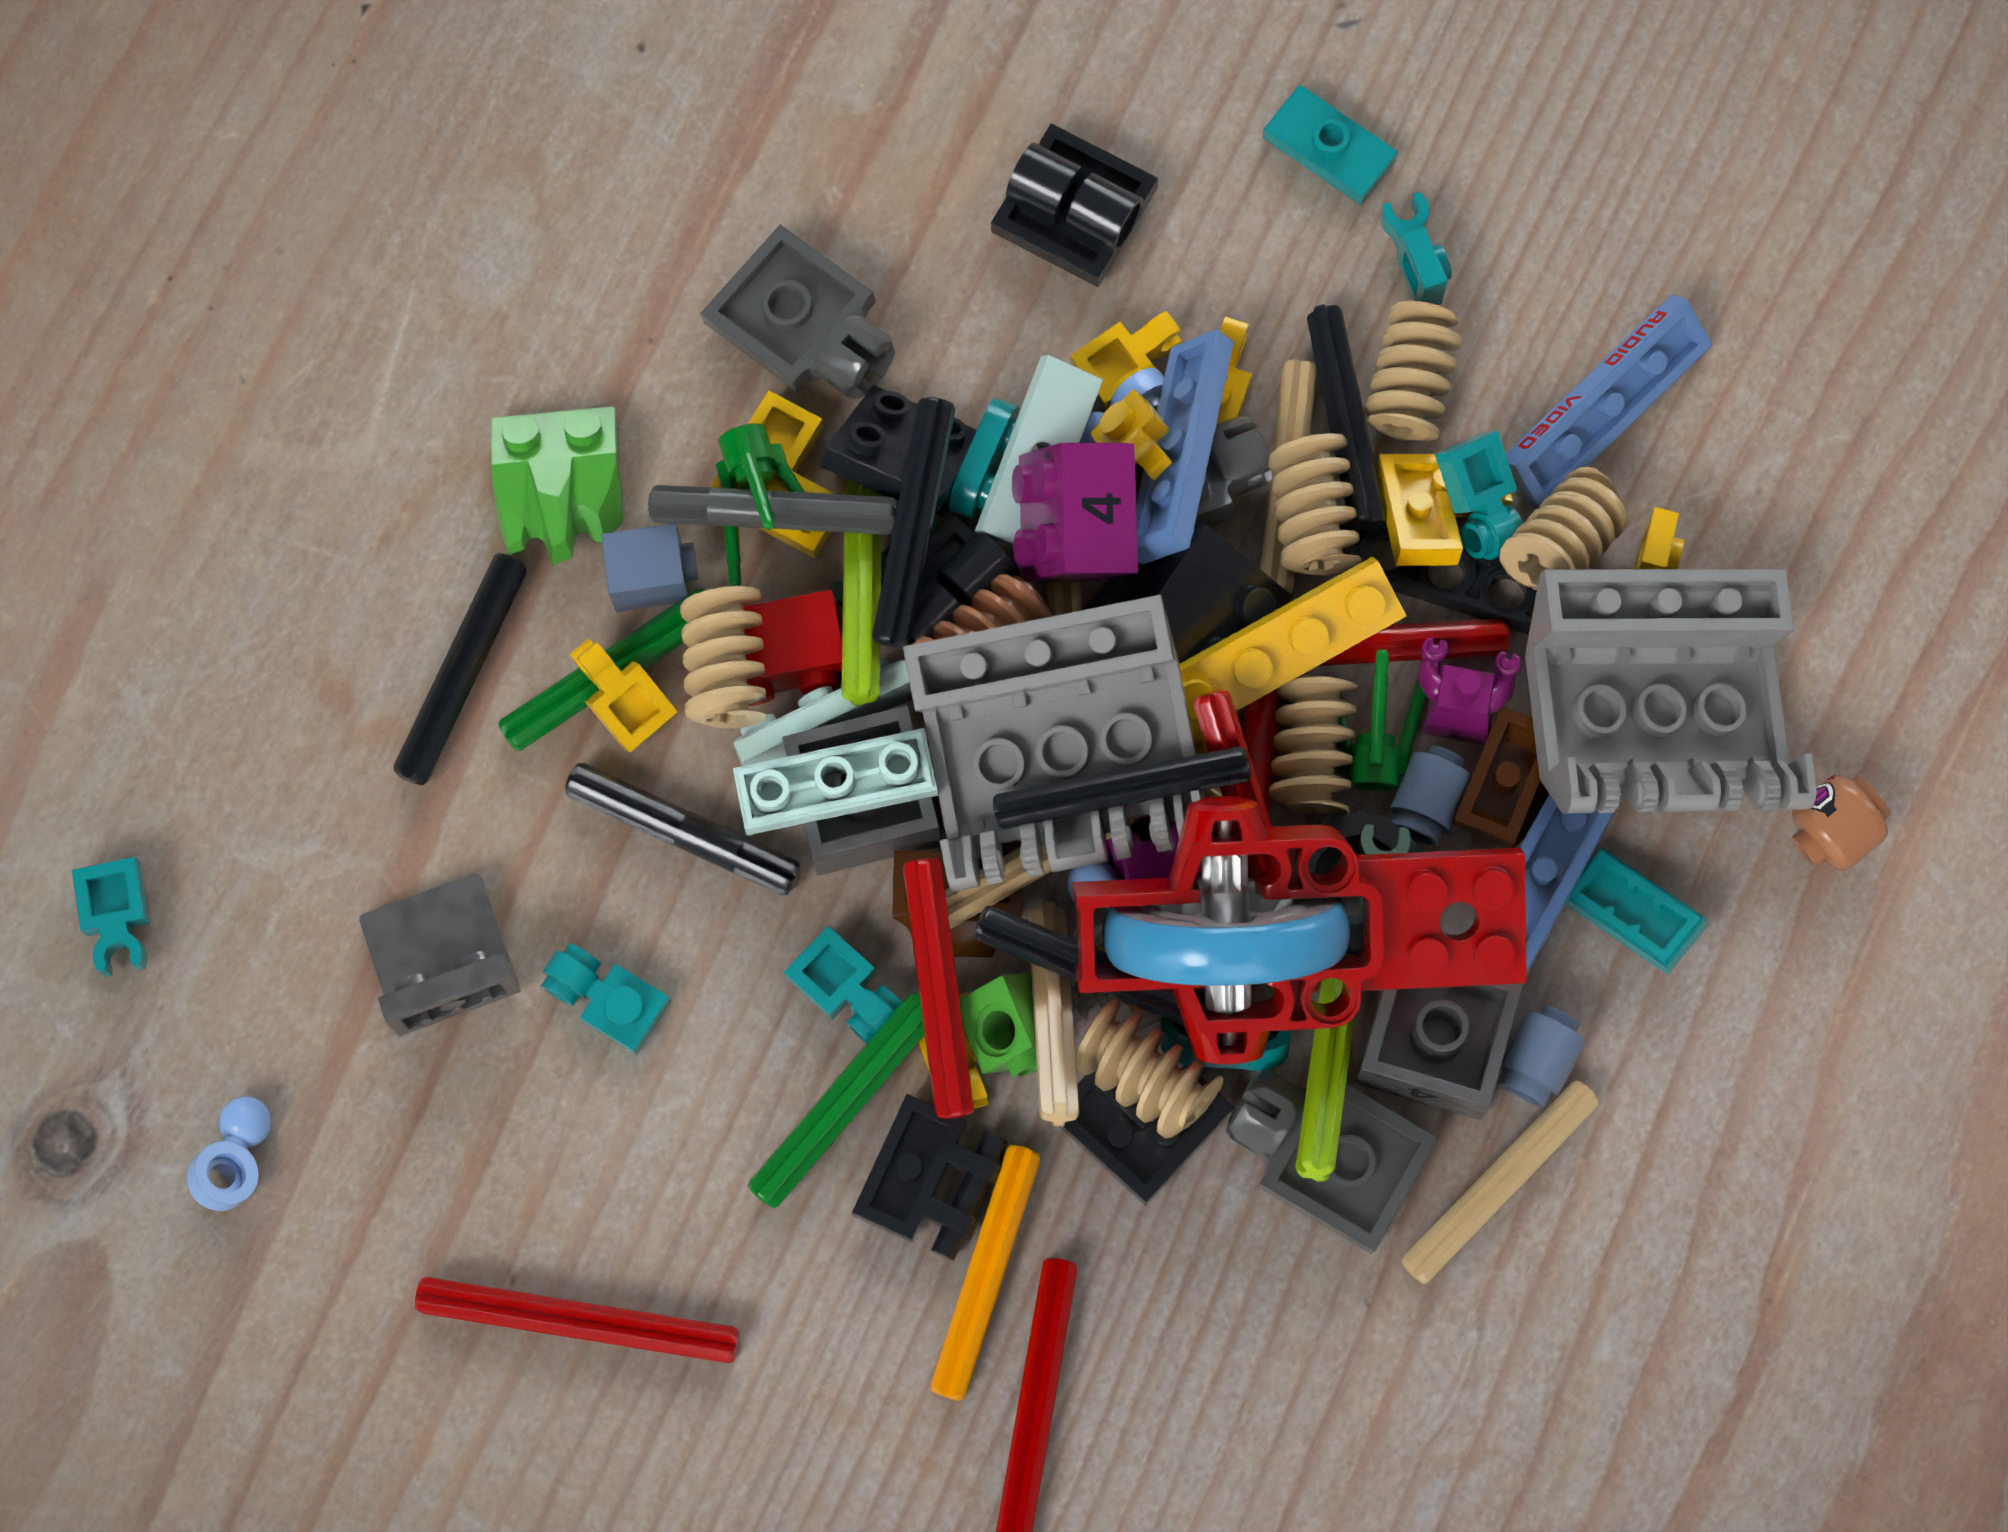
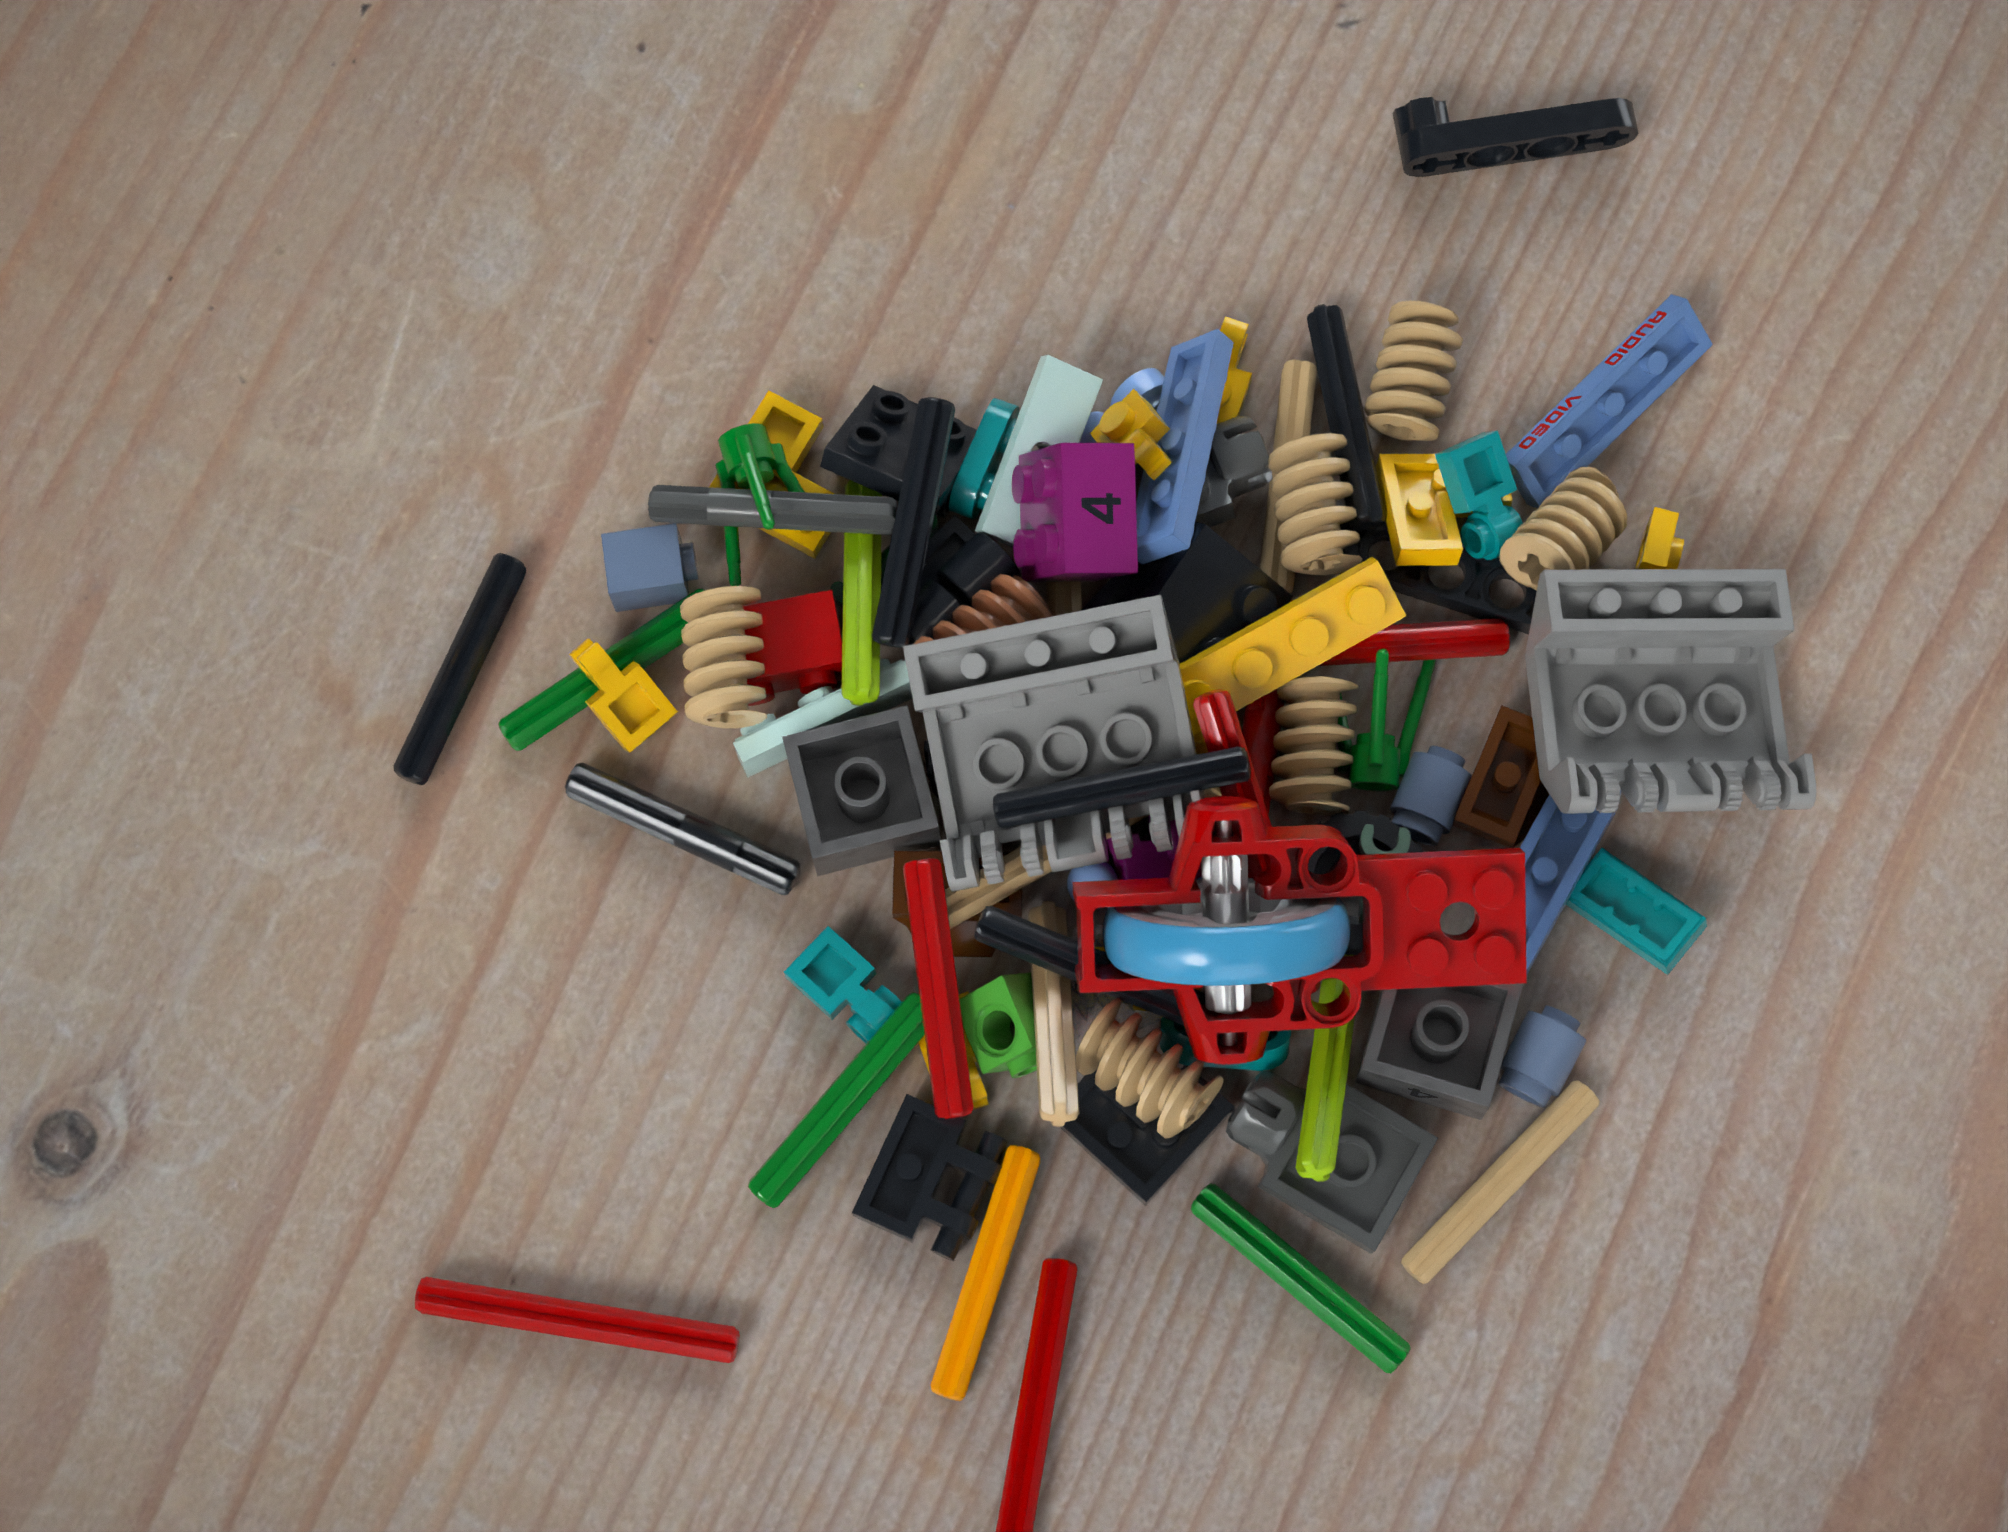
teal plate [72,857,150,977] -> none
light blue plate [187,1096,272,1211] -> none
flat silver bracket [359,873,521,1037] -> none
bright green plate [491,406,623,566] -> none
teal plate [541,943,671,1055] -> none
dark grey plate [700,224,895,399] -> none
light aqua tile [733,728,938,835] -> none
black plate [991,123,1158,287] -> none
yellow plate [1070,311,1182,410] -> none
teal plate [1262,84,1398,205] -> none
teal plate [1381,192,1452,305] -> none
magenta piece [1418,637,1521,746] -> none
nougat head [1791,775,1891,871] -> none
none -> green axle [1191,1183,1411,1374]
none -> black beam [1392,97,1638,177]

